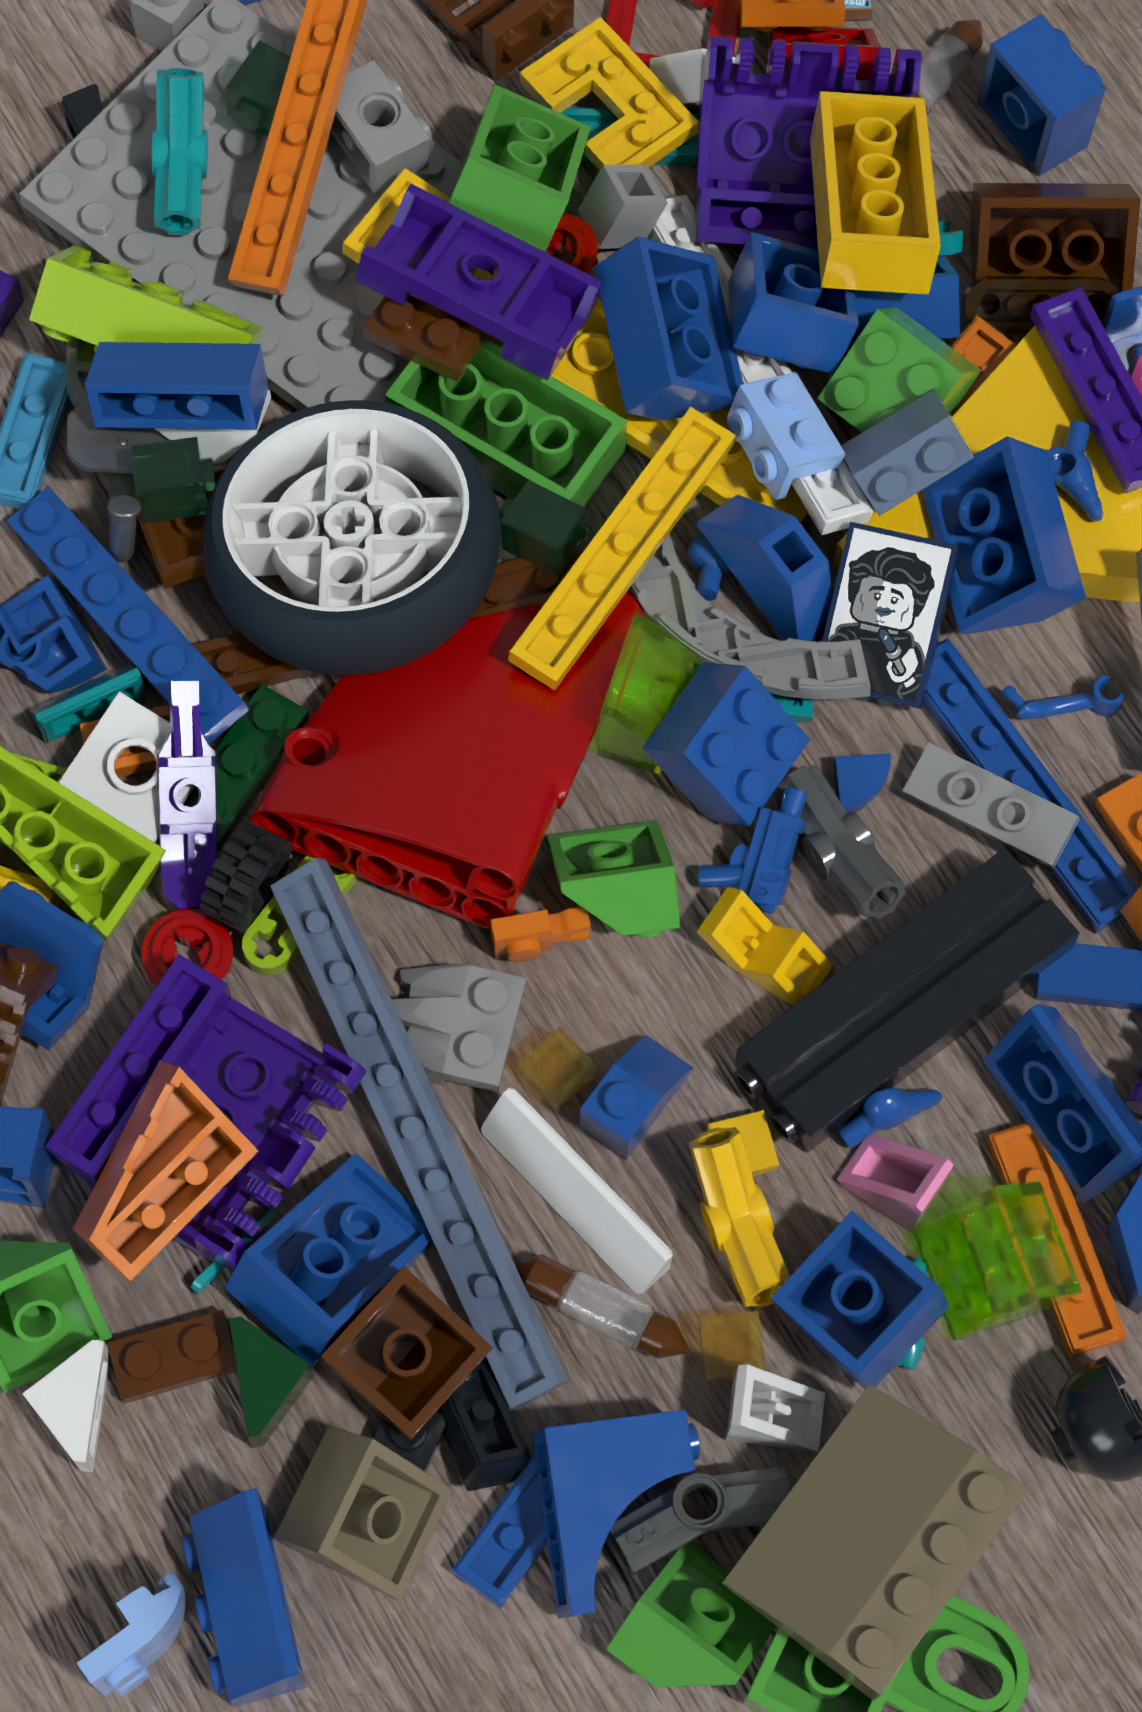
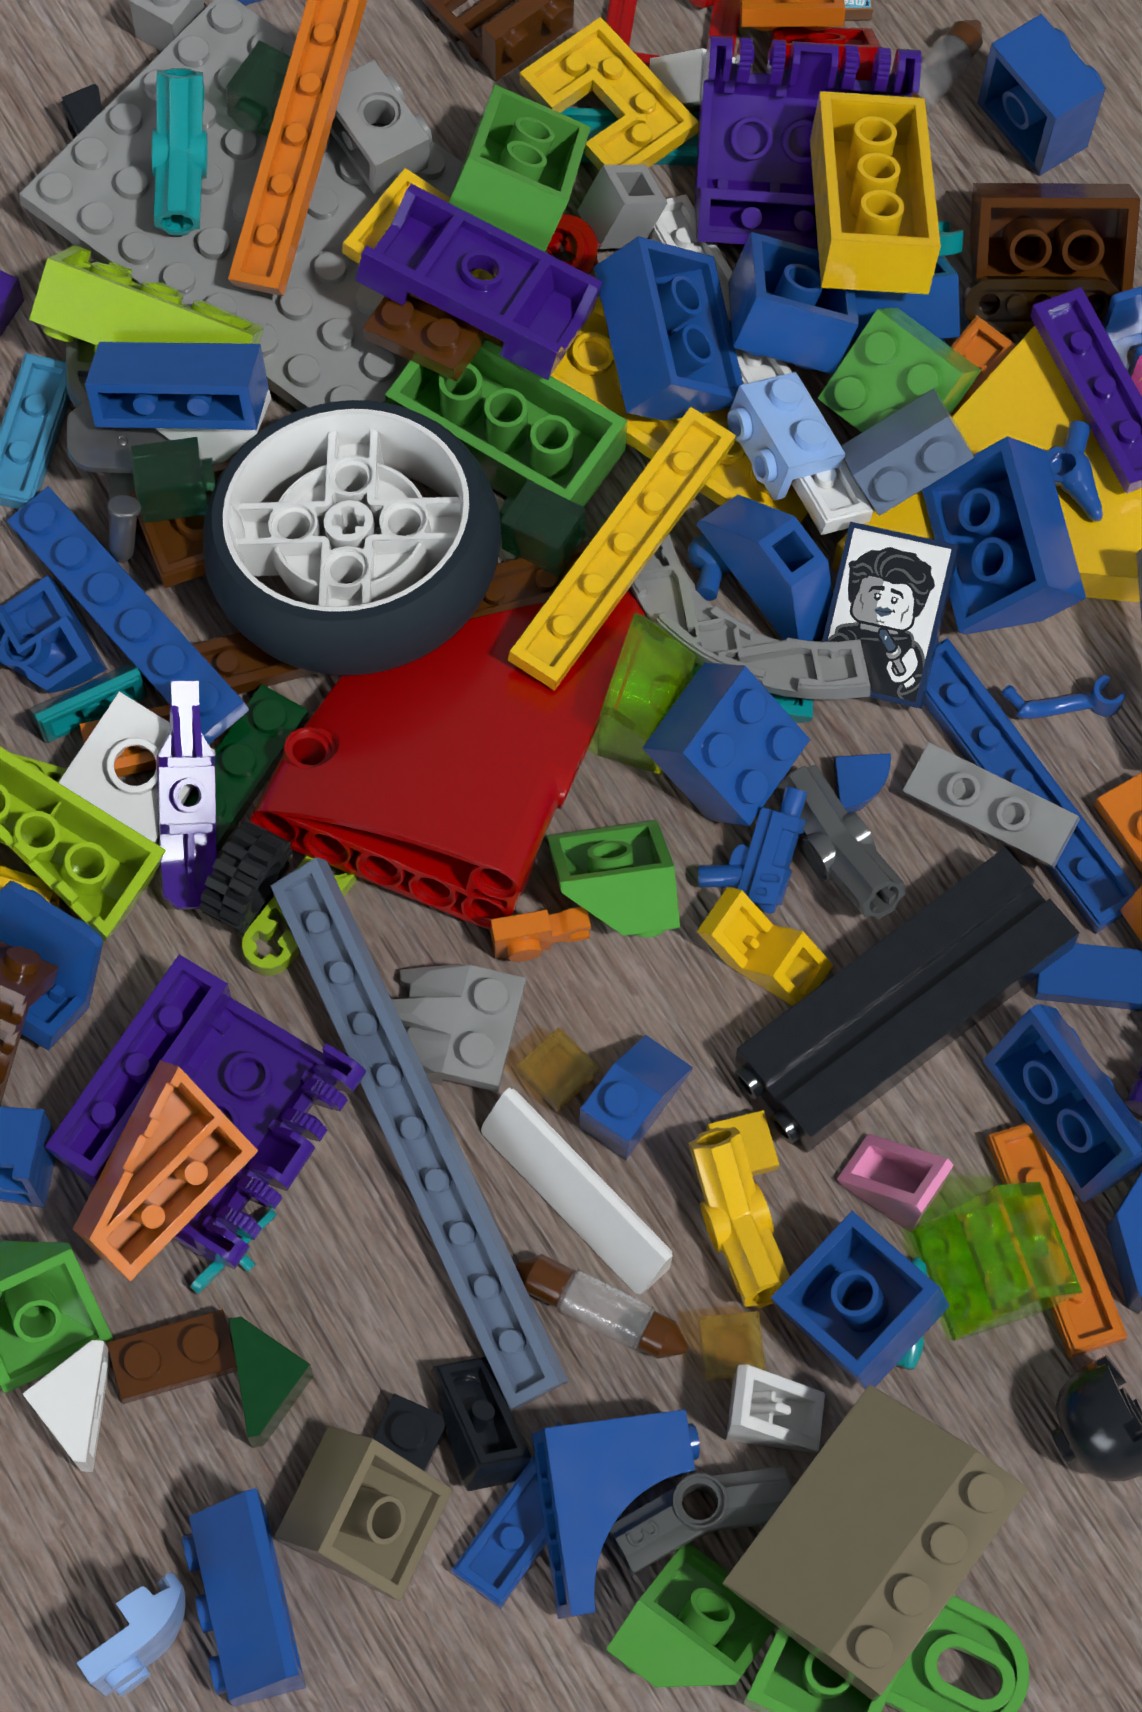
red gear [141,909,234,986] -> none
blue slope [225,1153,433,1368] -> none
reddish brown slope [320,1266,493,1440] -> none
blue animal [838,1087,942,1148] -> none

